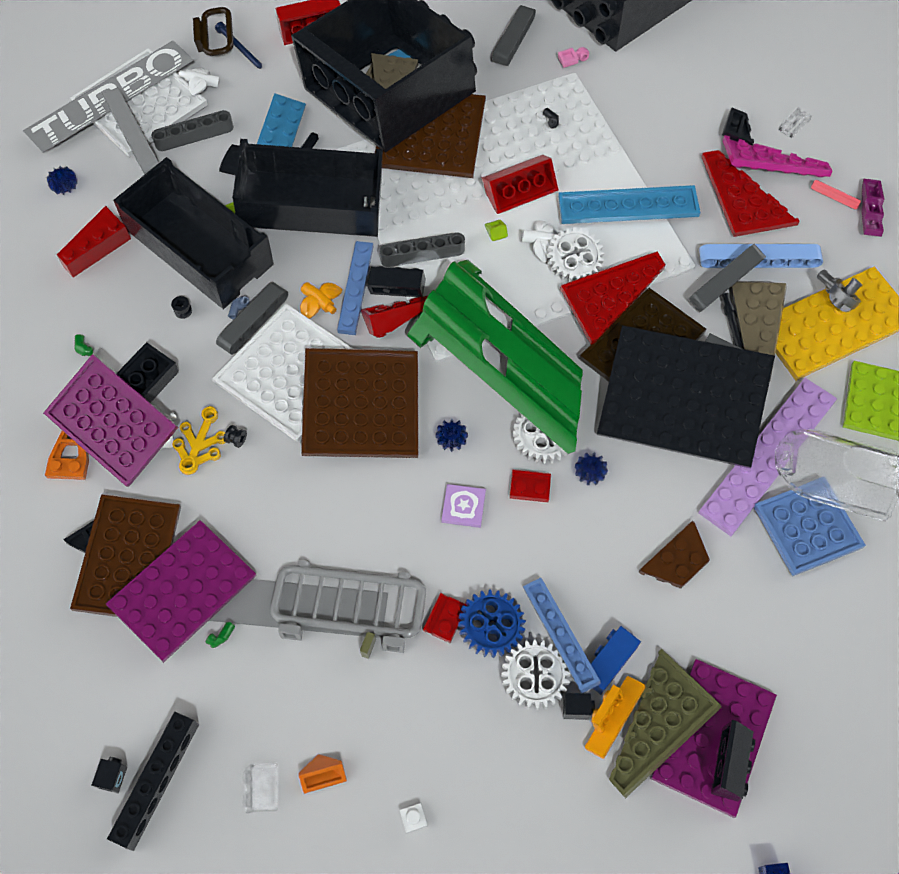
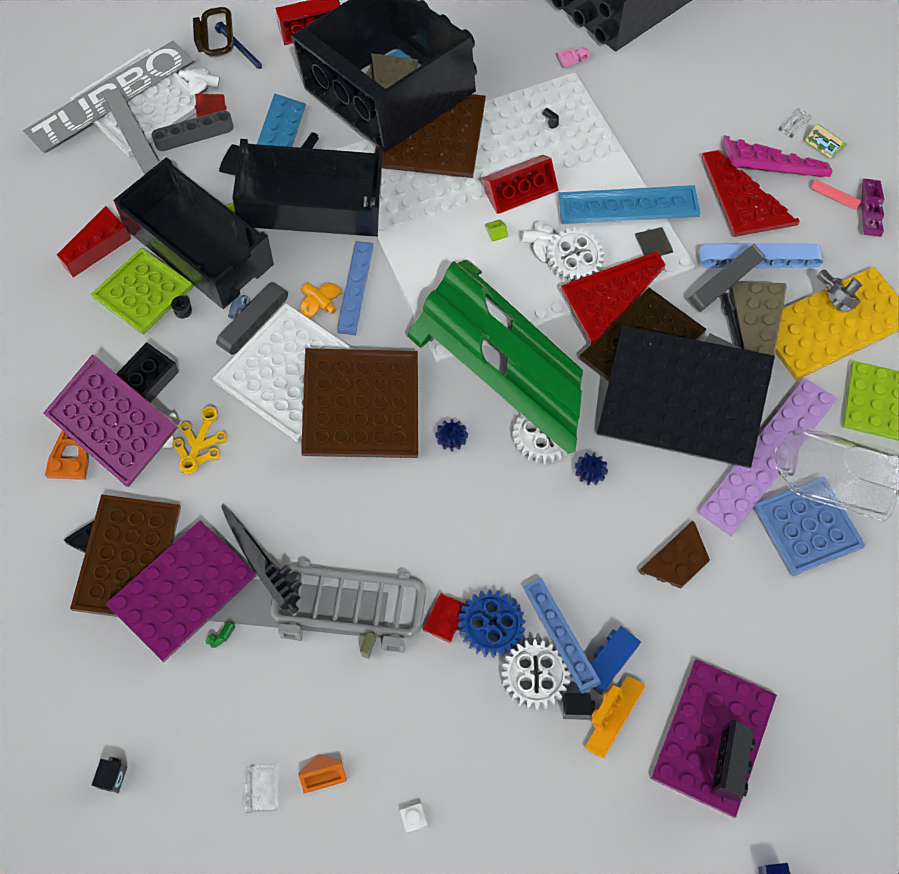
clear blue gear [46,166,78,195] -> none
green arm [74,334,93,356] -> none
black brick [107,711,199,851] -> none
black wheel [224,425,247,448] -> none
red wedge [361,295,428,338] -> none
black brick [367,266,426,297] -> none
dark grey beam [380,233,465,267] -> none
lavender tile [442,484,486,528] -> none
dark grey beam [492,5,536,66] -> none
red plate [510,470,551,503] -> none
olive wing [609,649,722,799] -> none
black wing [722,107,754,145] -> none
none -> lime plate [91,248,193,335]
none -> clear red piece [194,94,227,117]
none -> black piece [221,504,302,614]
none -> clear smoke piece [635,227,673,256]
none -> panel [805,123,847,159]

